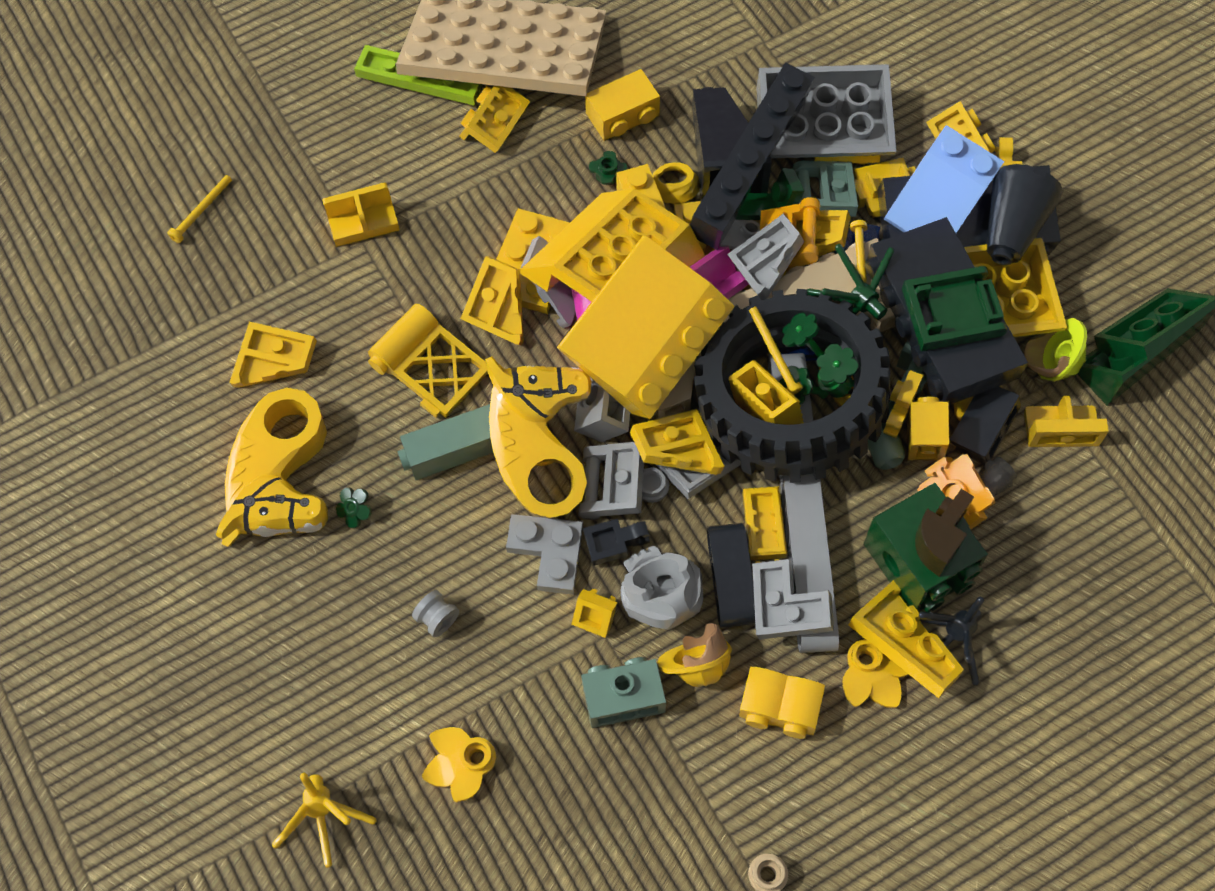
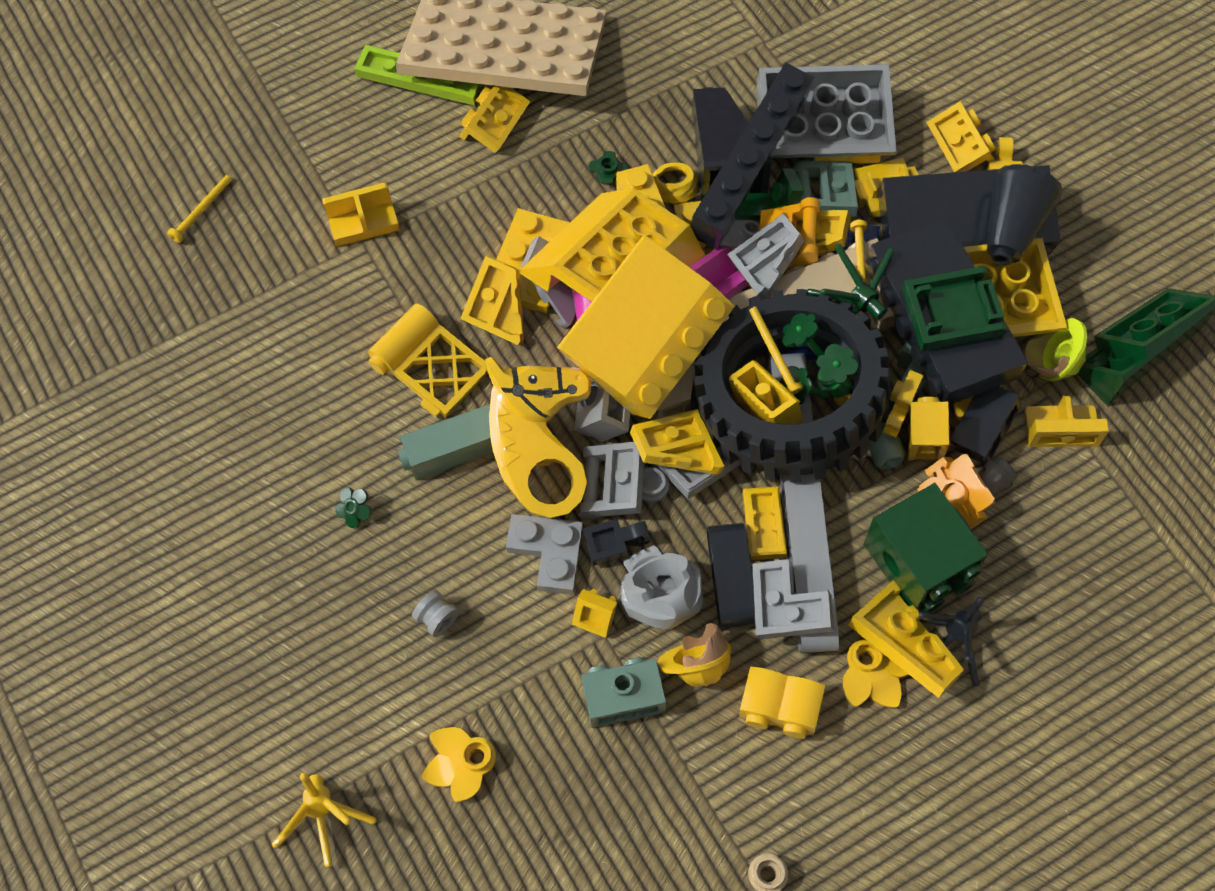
yellow animal [216,388,328,547] -> none
yellow wing [229,321,317,388] -> none
yellow brick [585,69,660,141] -> none
light blue slope [884,125,1005,233] -> none
dark brown brick [915,488,974,577] -> none

